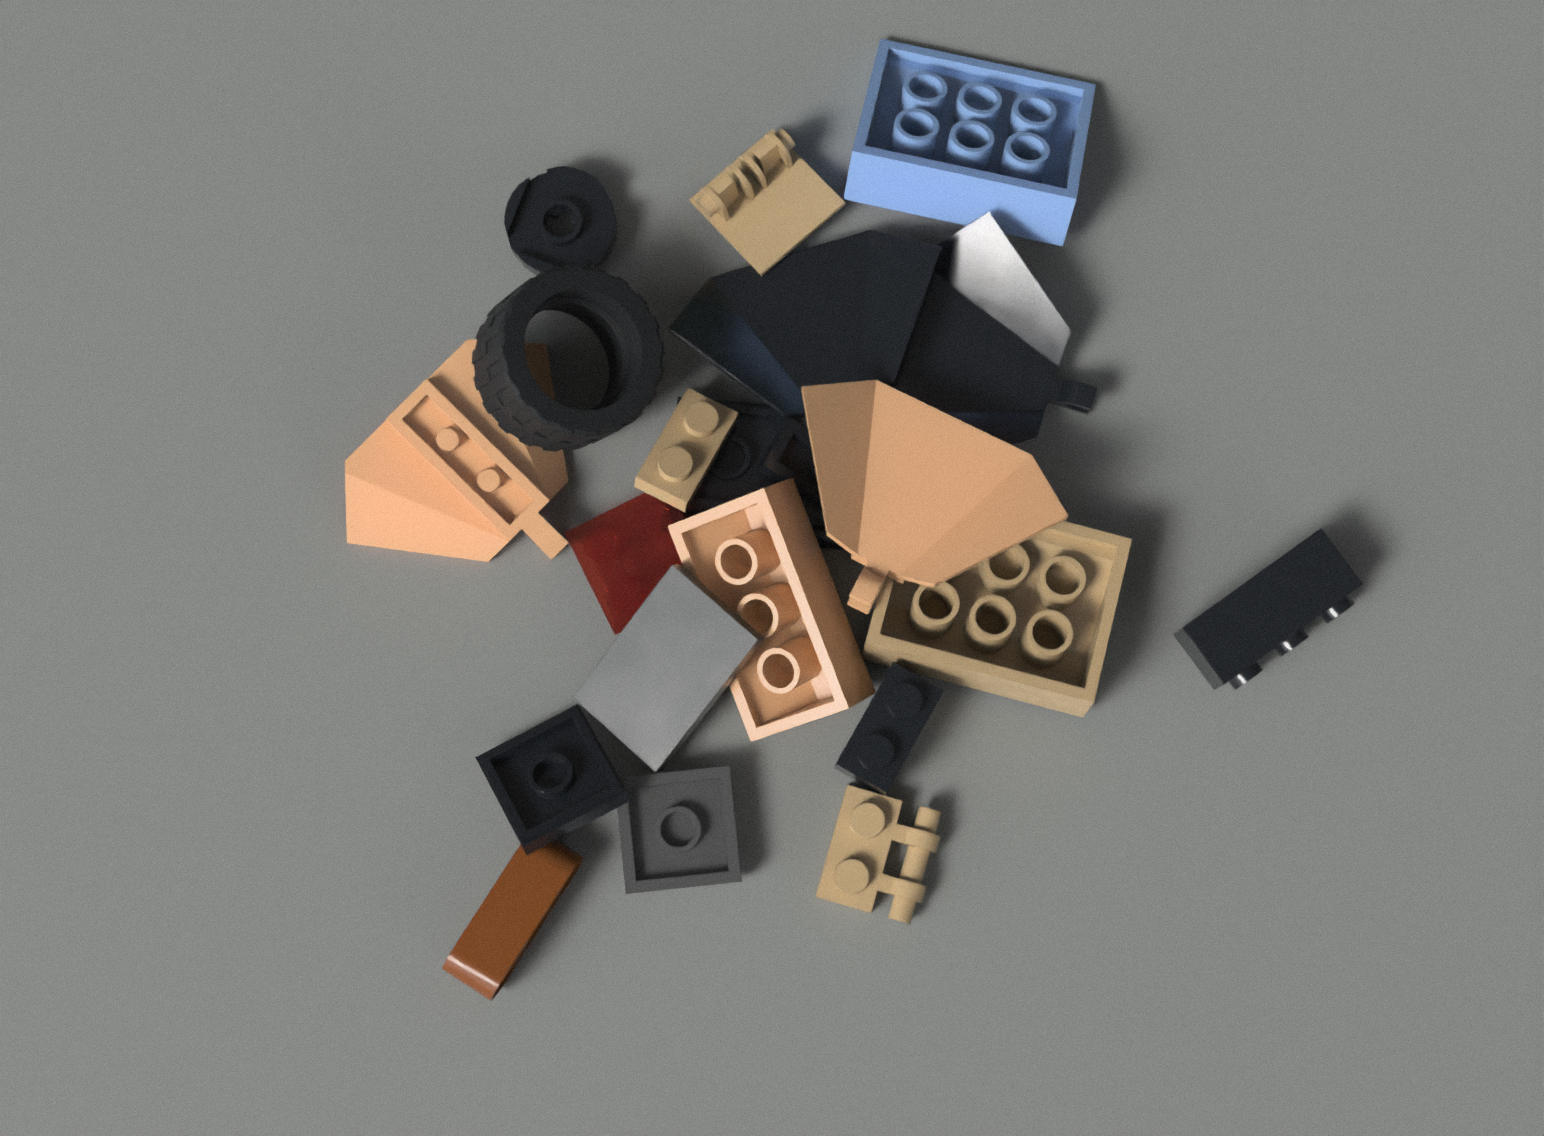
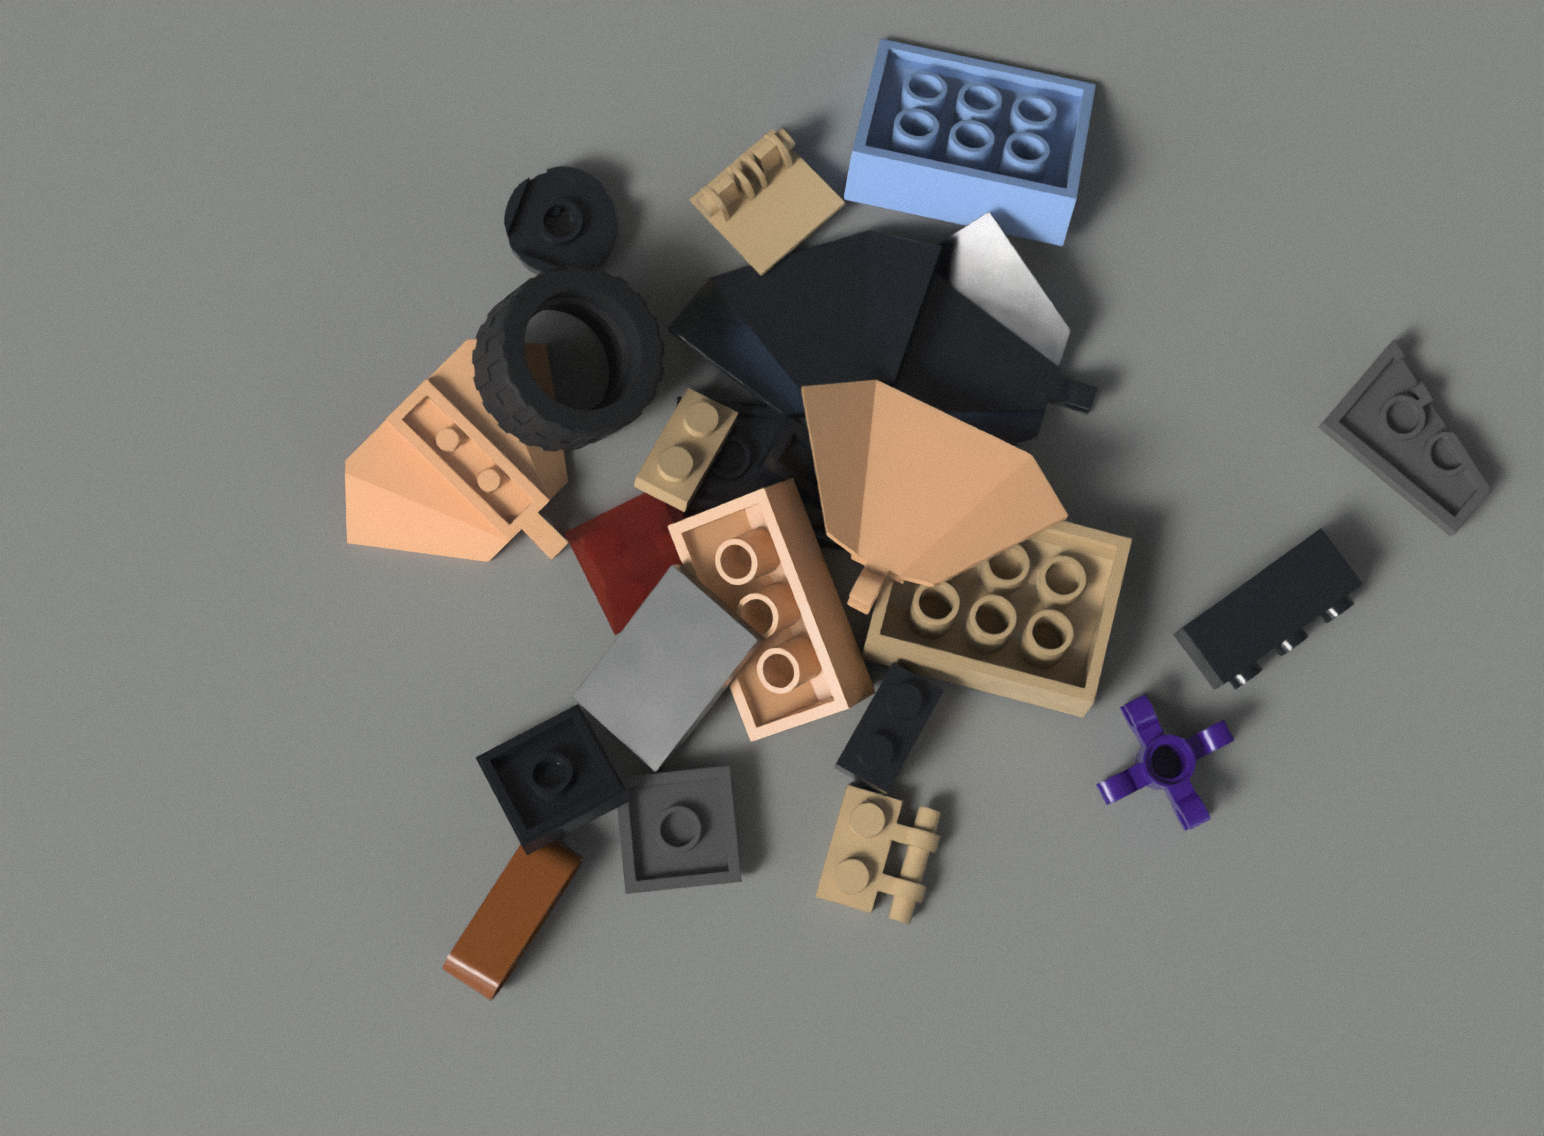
none -> dark purple pin [1096,694,1235,831]
none -> dark grey wing [1318,339,1492,536]

